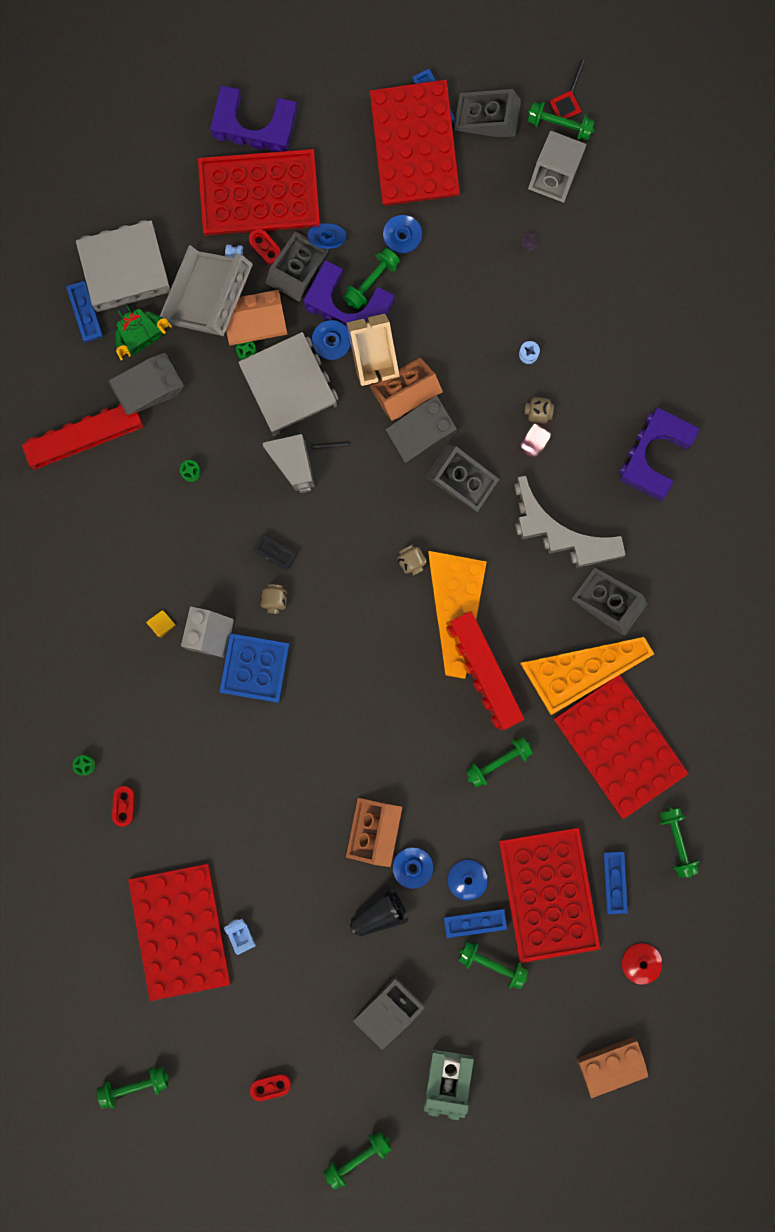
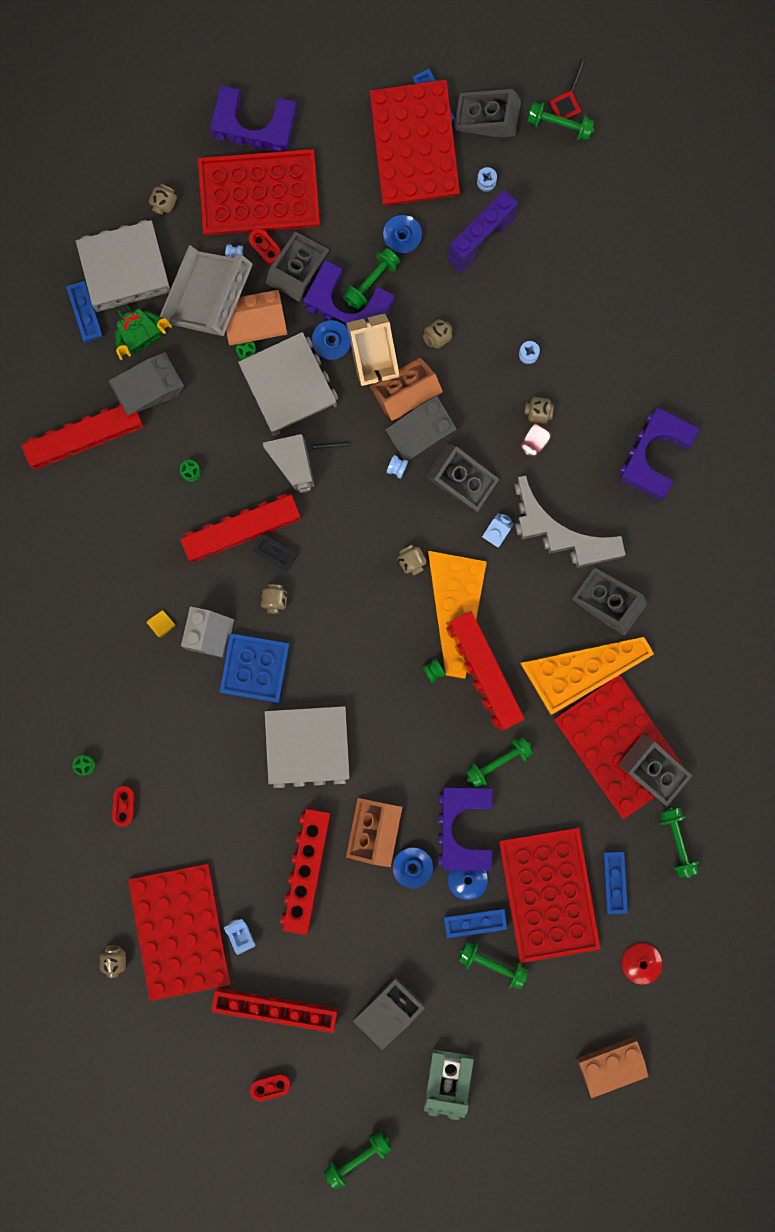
green piece [96,1067,169,1109] -> none
blue dish [308,223,347,249] -> none
black cone [350,886,408,937] -> none
clear purple hinge [521,233,537,250] -> none
light grey slope [528,131,587,203] -> none
none -> dark tan head [99,945,126,978]
none -> dark tan head [148,184,177,215]
none -> red brick [180,494,301,563]
none -> red brick [211,988,338,1033]
none -> light grey panel [265,707,350,788]
none -> red brick [280,809,330,935]
none -> light blue wheel [386,455,409,479]
none -> green wheel [422,658,446,683]
none -> dark tan head [423,319,453,349]
none -> dark purple arch [438,788,492,871]
none -> dark purple arch [447,190,518,274]
none -> light blue wheel [477,167,497,192]
none -> light blue bracket [482,513,514,548]
none -> dark grey slope [617,734,693,806]

